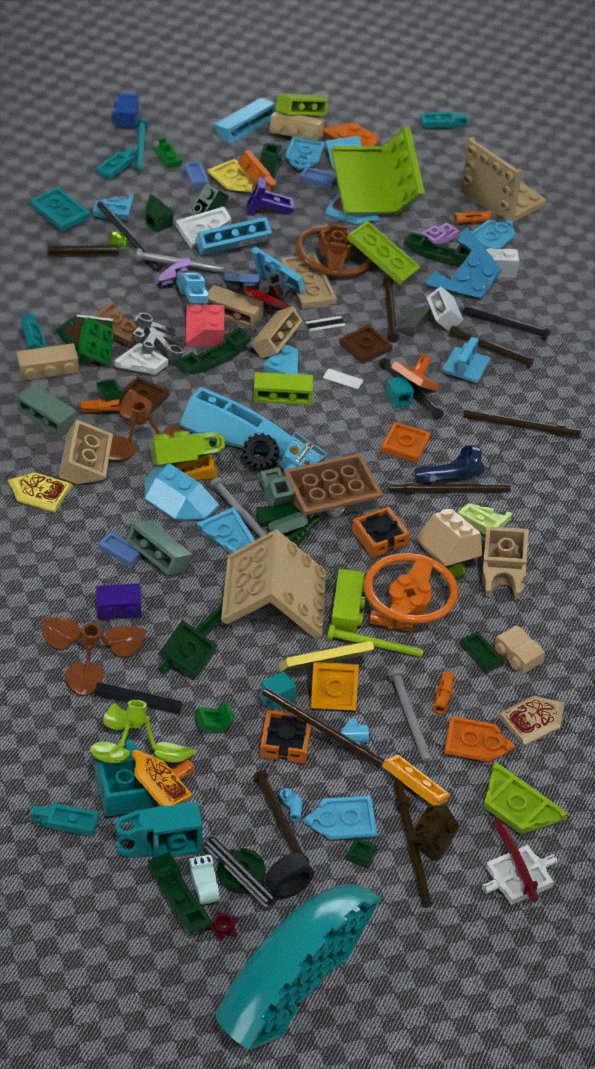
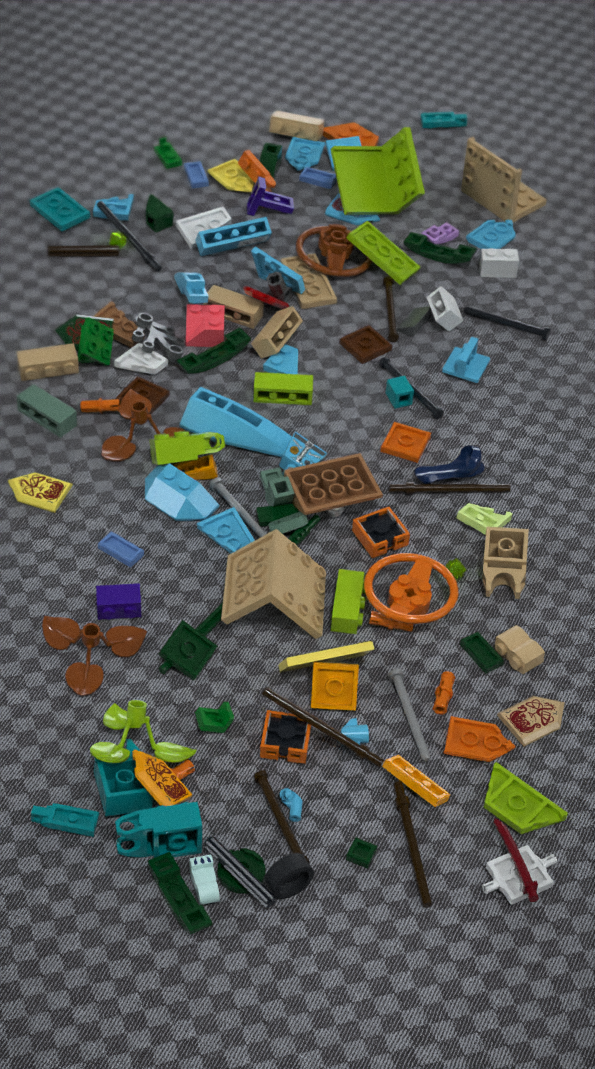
teal hinge [21,311,47,349] -> none
tan slope [59,419,113,484] -> none
black axle [94,682,182,714] -> none
teal hinge [96,147,136,180] -> none
dark green tile [96,379,124,401] -> none
blue brick [112,93,139,128] -> none
sand green brick [126,520,193,575] -> none
teal bar [136,118,148,170] -> none
light grey bar [136,249,223,273] -> none
lavender slope [155,258,192,286] -> none
dark green slope [189,183,230,215] -> none
dark red plate [207,912,238,941] -> none
medium azure brick [214,98,276,144] -> none
teal brick [216,884,381,1050] -> none
medium blue wing [224,273,261,286] -> none
black tyre [242,433,280,471] -> none
teal brick [259,671,296,711] -> none
lime brick [276,94,329,115] -> none
medium azure tile [303,796,377,840] -> none
sticker [306,316,345,331] -> none
white sticker [323,369,364,389] -> none
lime bar [327,624,423,657] -> none
orange tile [391,353,440,392] -> none
dark brown bracket [408,805,459,860] -> none
tan slope [416,509,482,566] -> none
dark azure wing [426,227,502,300] -> none
dark brown bar [449,325,535,368] -> none
orange pin [454,211,491,225] -> none
dark brown bar [463,410,581,438] -> none

